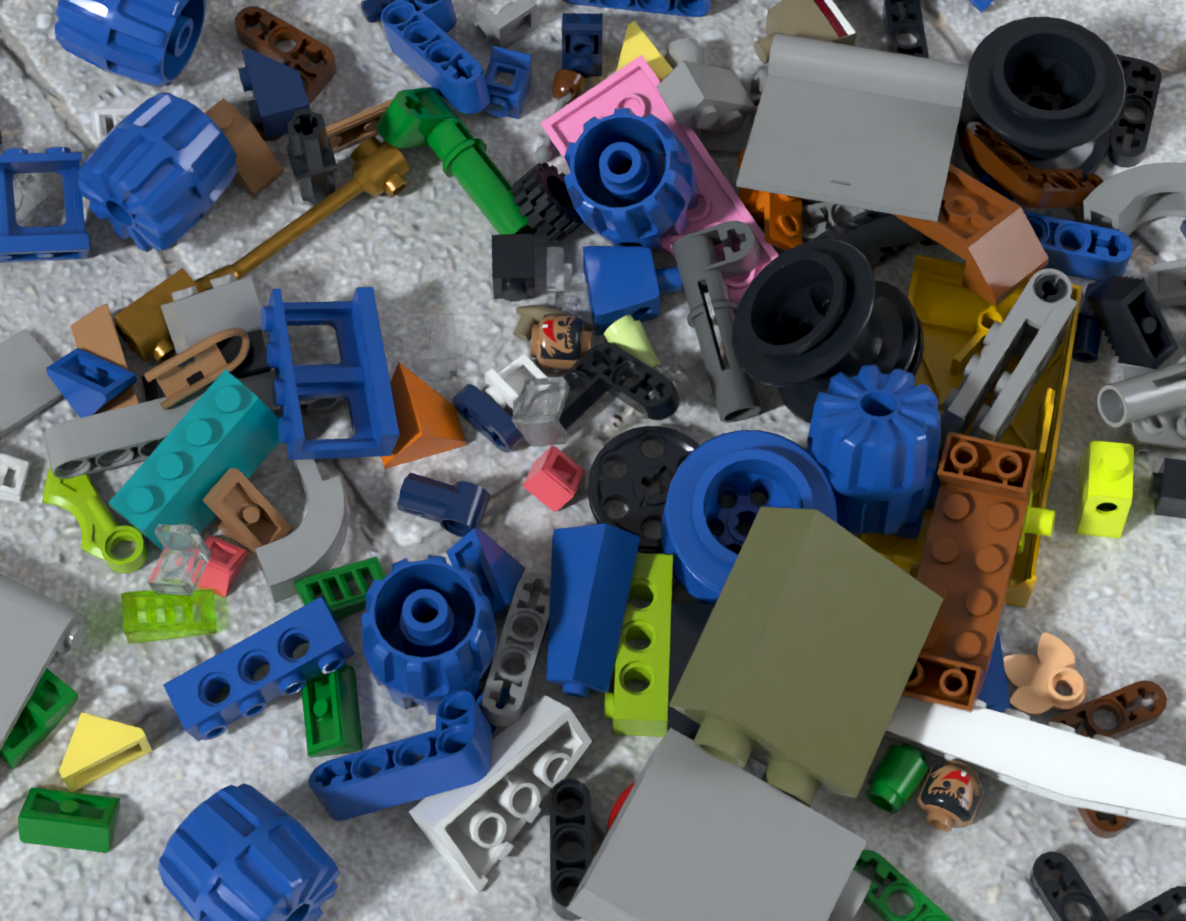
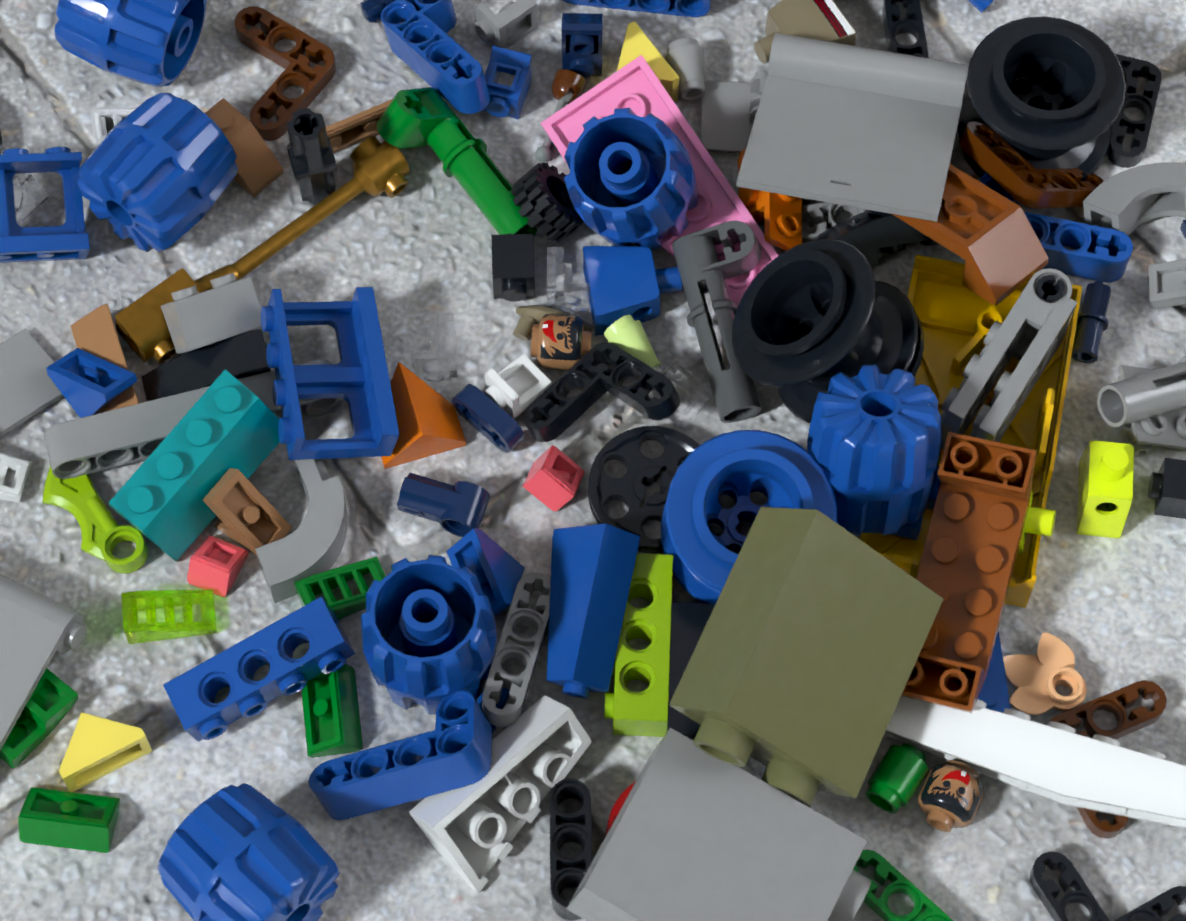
medium nougat piece [143,328,251,410] -> none
clear bracket [147,524,212,596] -> none
dark blue slope [238,49,310,139] -> none
clear bracket [512,376,570,447] -> none
light grey brick [656,60,756,134] -> none
black brick [1087,274,1178,369] -> none

